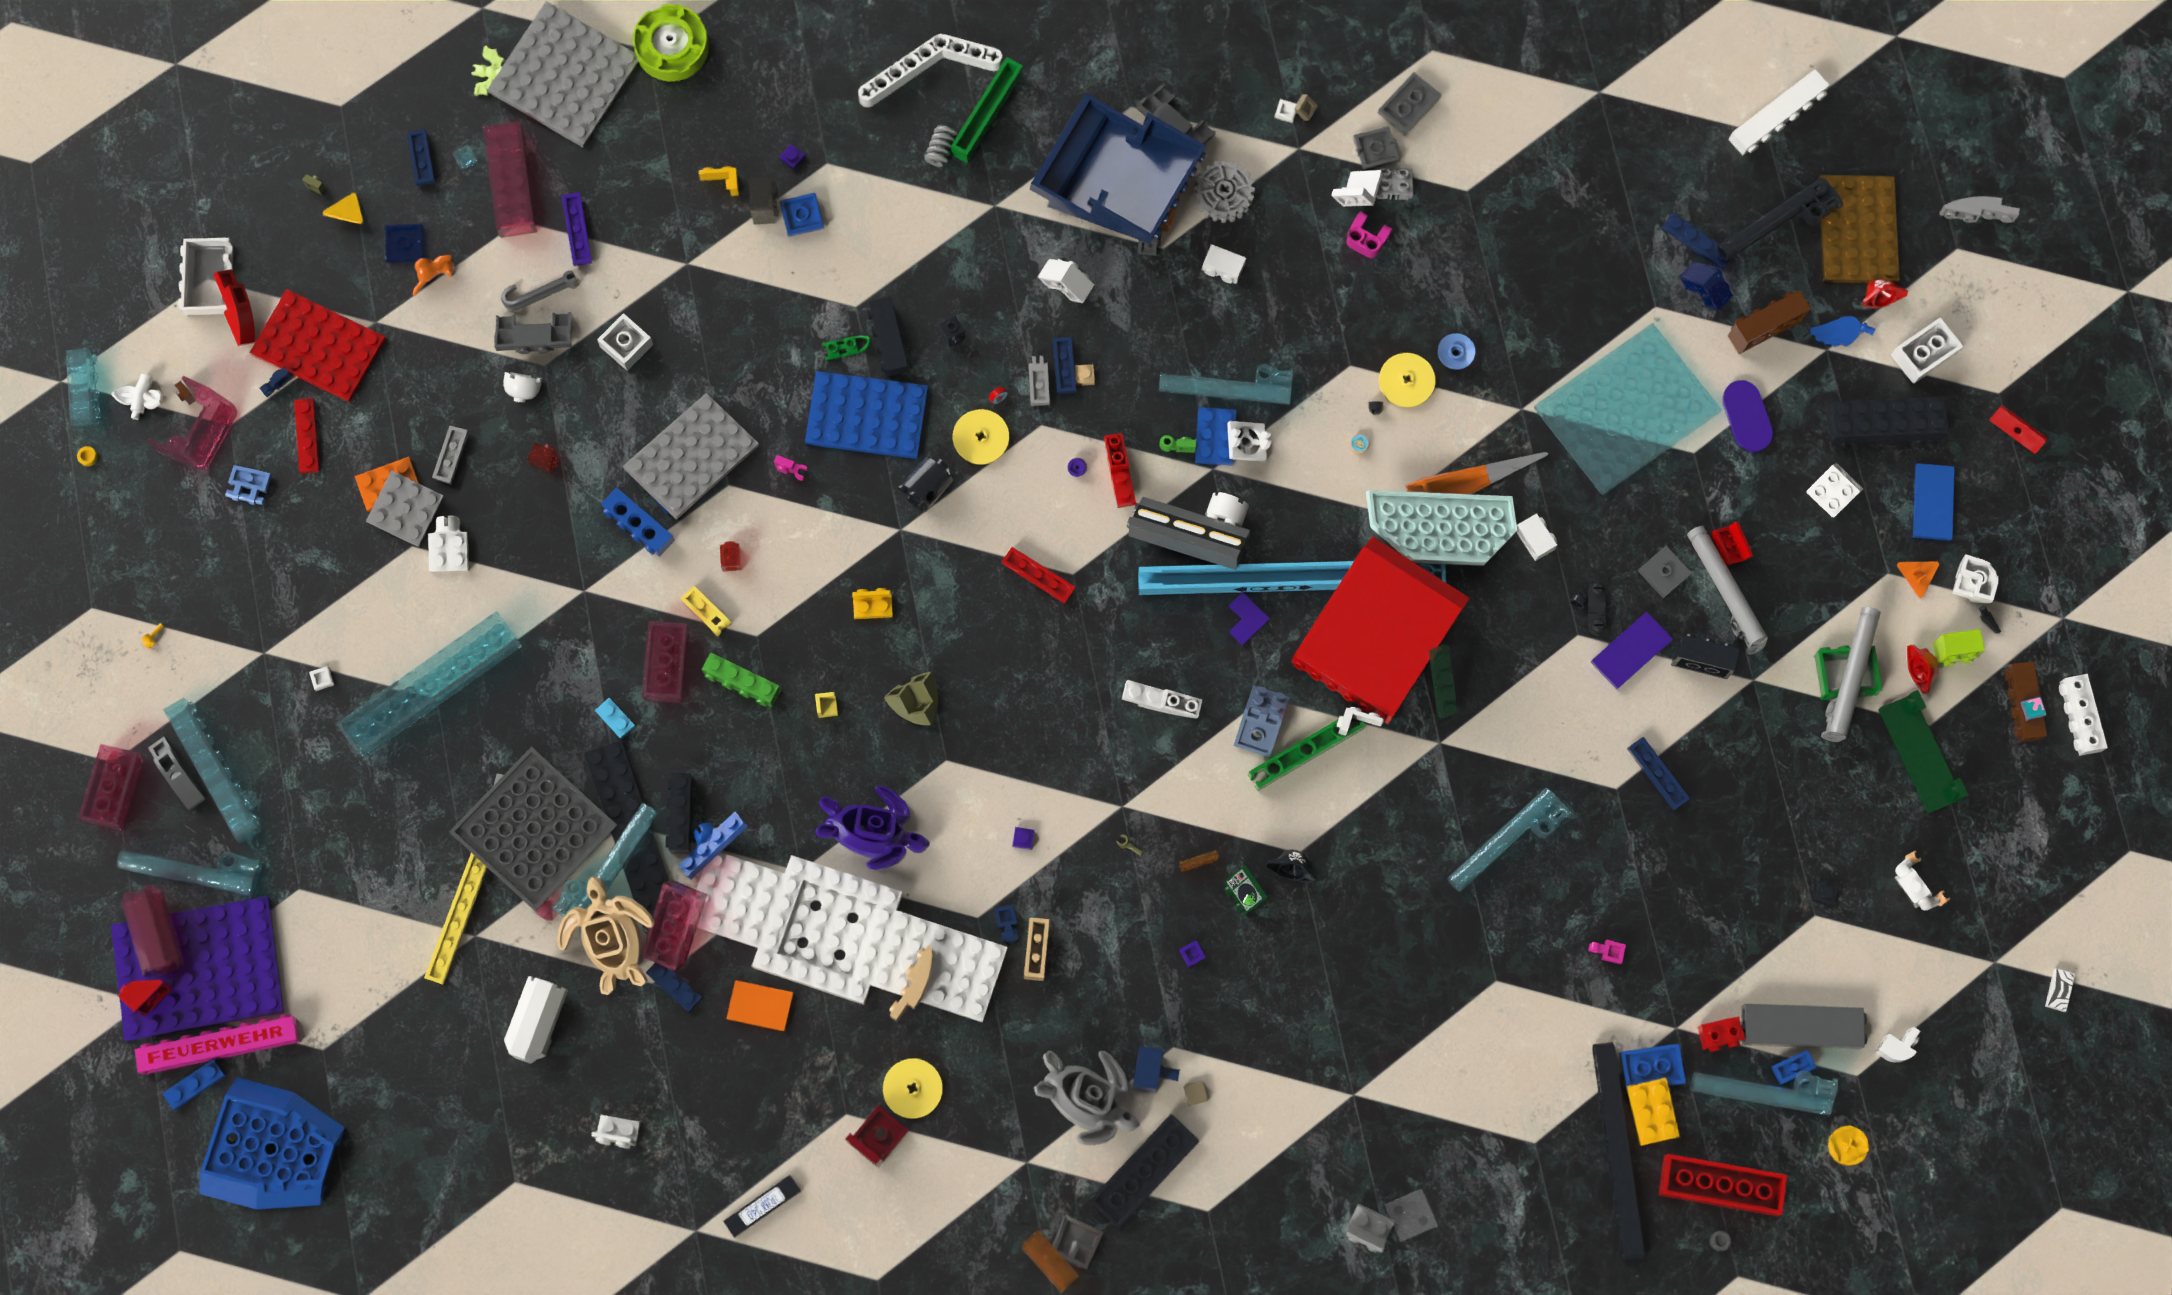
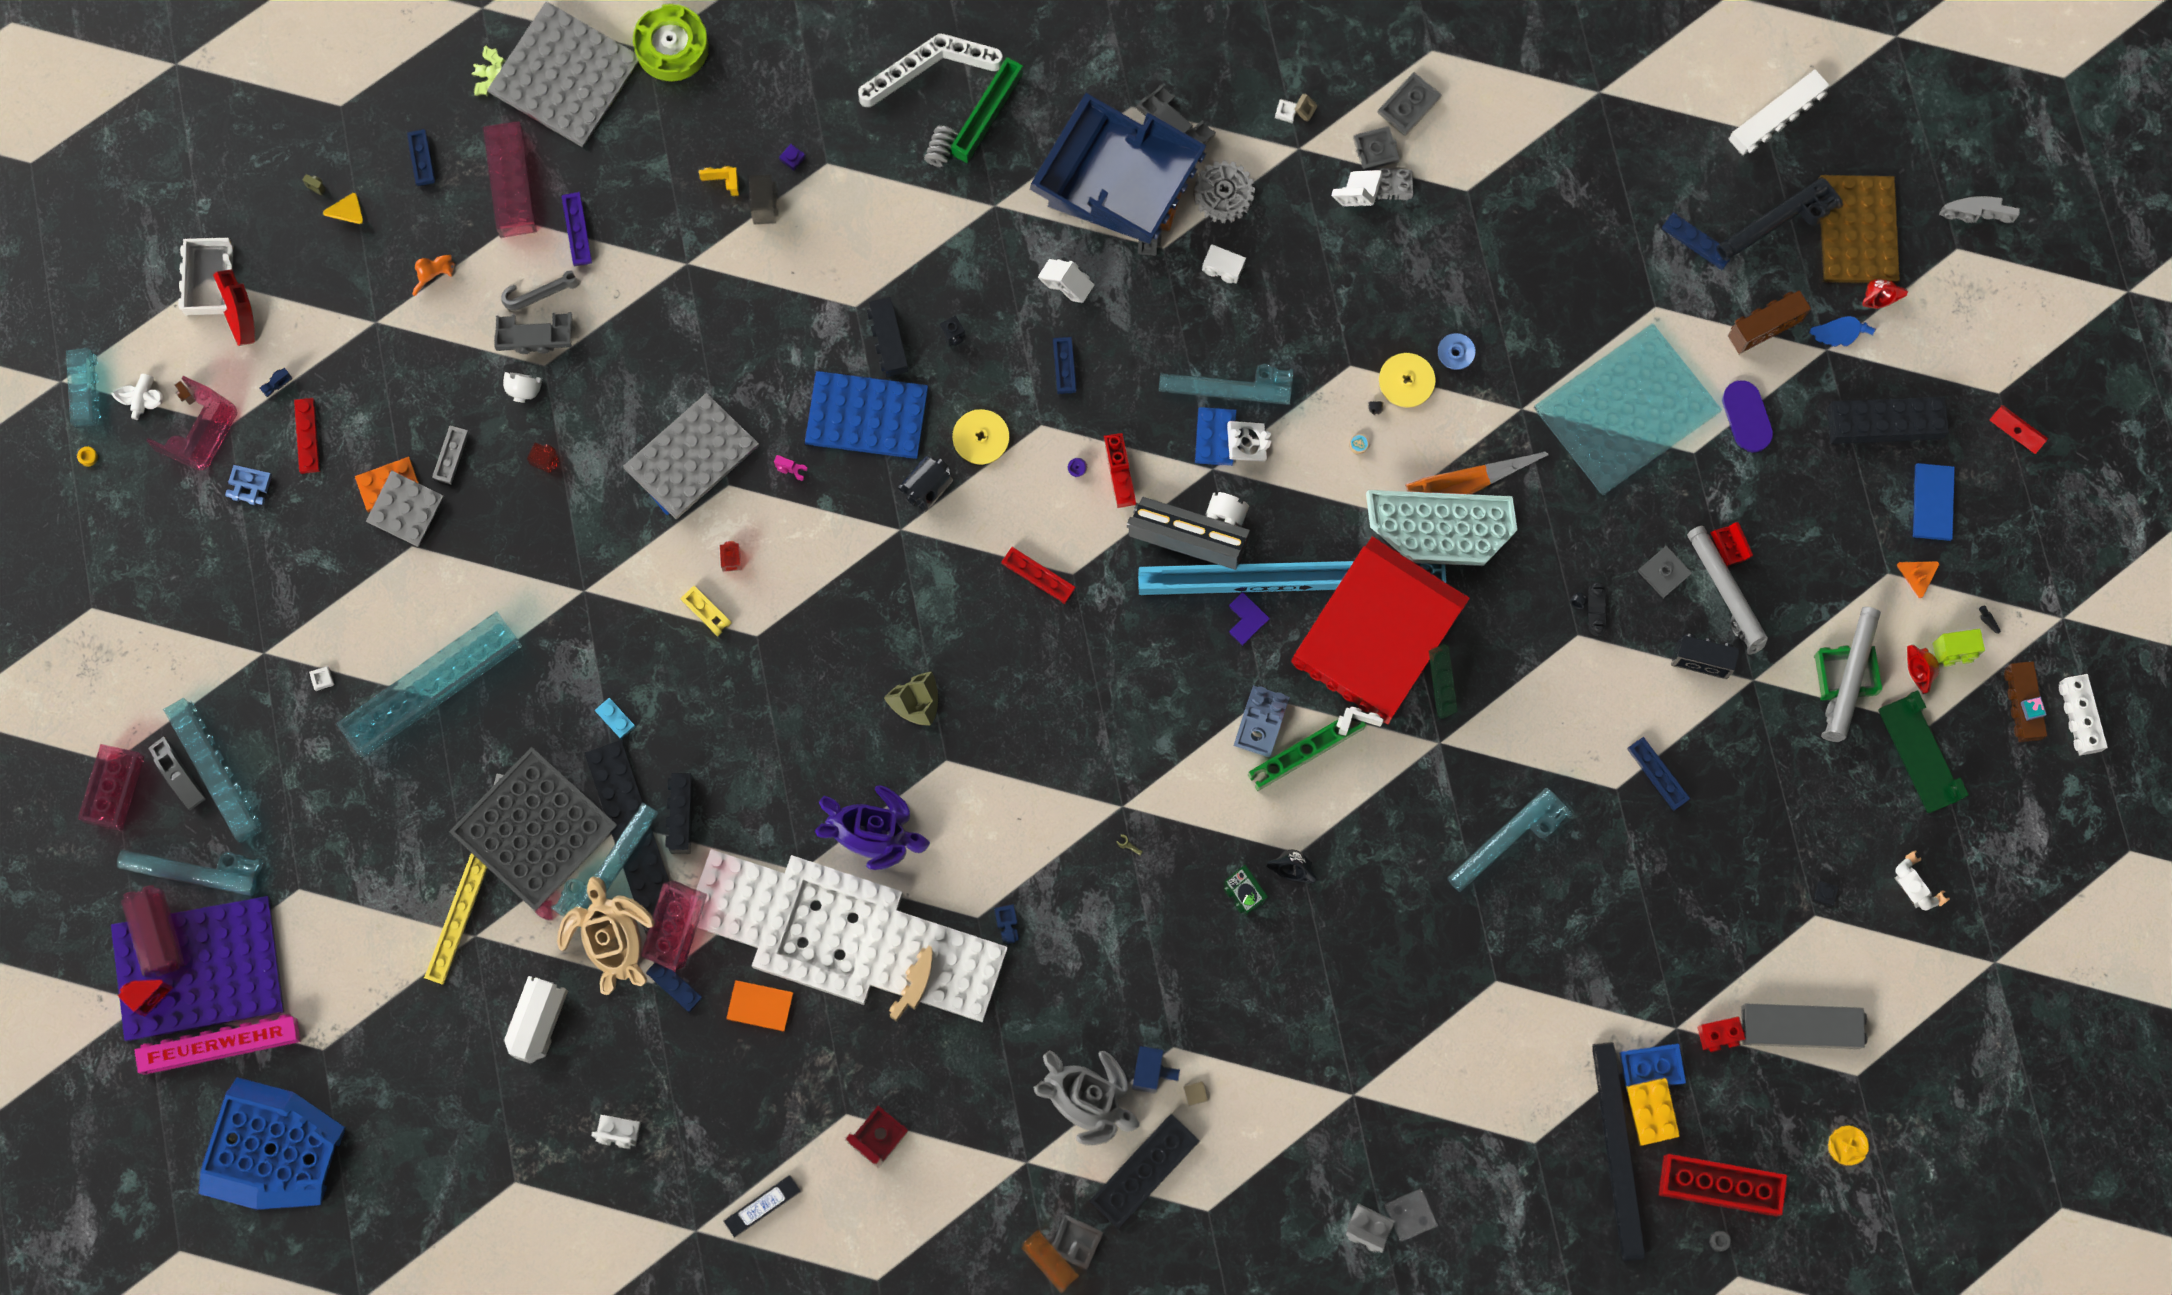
yellow hand [142,623,164,649] -> none
blue plate [162,1059,226,1110] -> none
red plate [249,289,386,403] -> none
clear blue tile [385,223,424,263] -> none
white plate [428,516,469,572] -> none
clear light blue plate [452,145,478,171] -> none
white brick [597,313,653,371] -> none
blue brick [601,487,675,557] -> none
clear pink brick [642,621,690,704] -> none
blue plate [678,811,748,879] -> none
bright green brick [702,653,781,707] -> none
blue plate [779,193,824,237] -> none
light yellow panel [815,692,838,718] -> none
green piece [822,336,871,361] -> none
yellow bracket [853,588,893,619] -> none
light yellow piece [883,1059,942,1119] -> none
red tile [989,387,1008,404] -> none
dark purple plate [1012,827,1035,850] -> none
tan brick [1024,917,1049,981] -> none
light grey hinge [1029,356,1050,406] -> none
tan plate [1075,365,1095,386] -> none
white slope [1122,680,1202,718] -> none
bright green plate [1160,435,1196,453] -> none
clear orange tile [1179,850,1219,872] -> none
dark purple plate [1179,941,1206,968] -> none
dark pink piece [1346,211,1393,258] -> none
white brick [1516,514,1557,561] -> none
dark pink plate [1588,940,1626,964] -> none
dark purple tile [1591,611,1673,690] -> none
clear blue brick [1679,261,1733,311] -> none
clear light blue piece [1691,1071,1838,1116] -> none
blue plate [1771,1050,1817,1085] -> none
white bracket [1807,463,1863,517] -> none
white brick [1875,1027,1920,1062] -> none
white brick [1891,318,1963,384] -> none
white brick [1952,554,1998,604] -> none
white tile [2045,968,2075,1012] -> none

